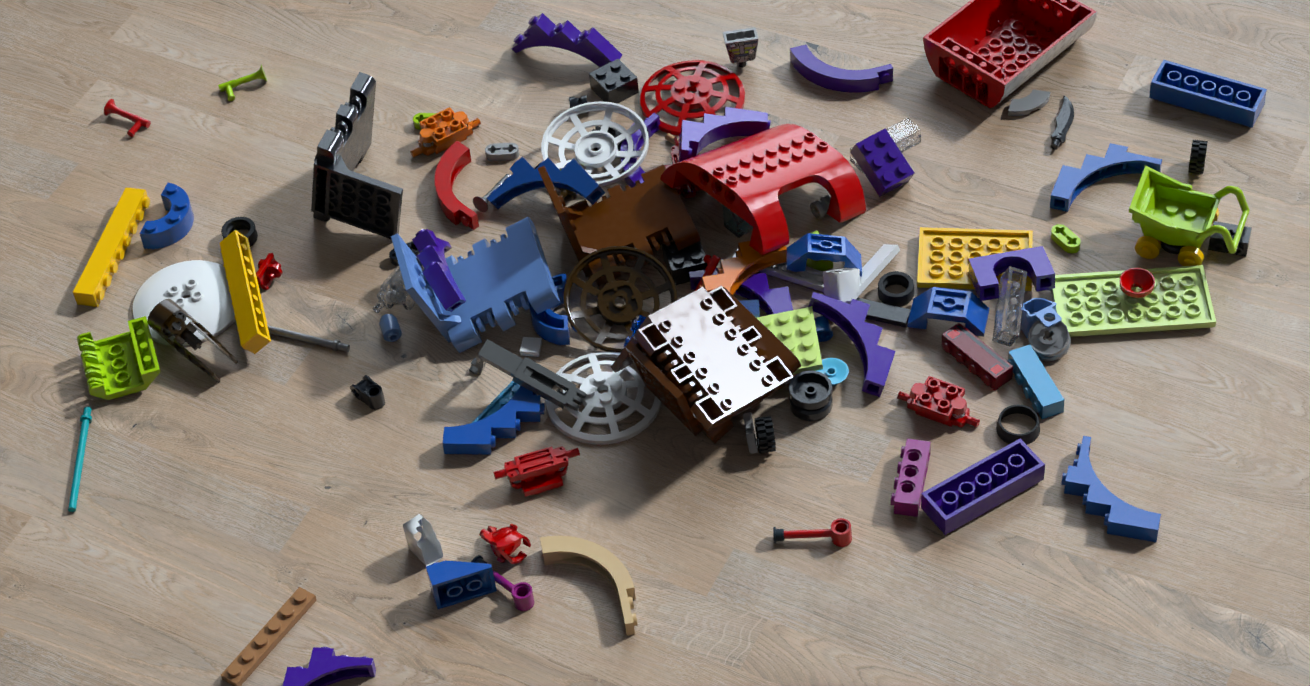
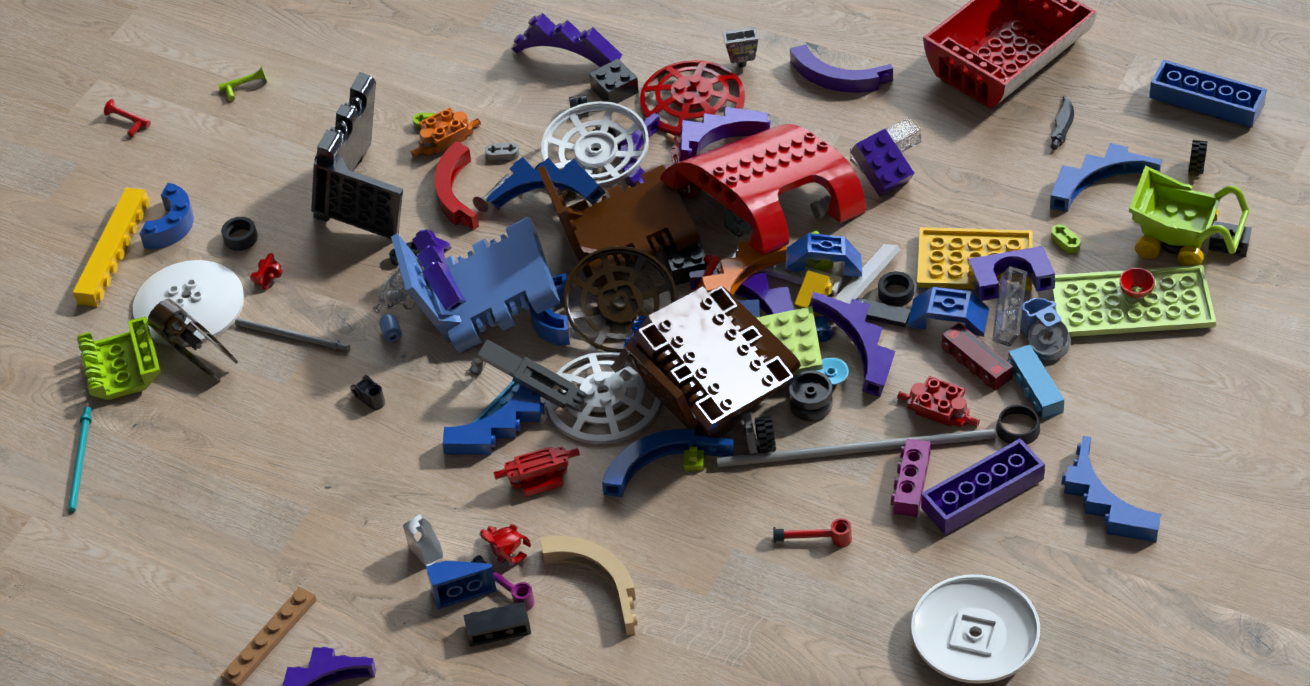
yellow brick [220,230,271,354] -> none
white tile [520,337,542,357] -> none
white piece [823,268,860,302] -> none
light grey tile [1008,89,1051,116] -> none
none -> black brick [463,602,531,647]
none -> blue arch [602,429,734,497]
none -> lime tile [683,447,704,471]
none -> light grey piece [717,429,996,468]
none -> yellow brick [795,271,833,317]
none -> white dish [911,574,1040,683]

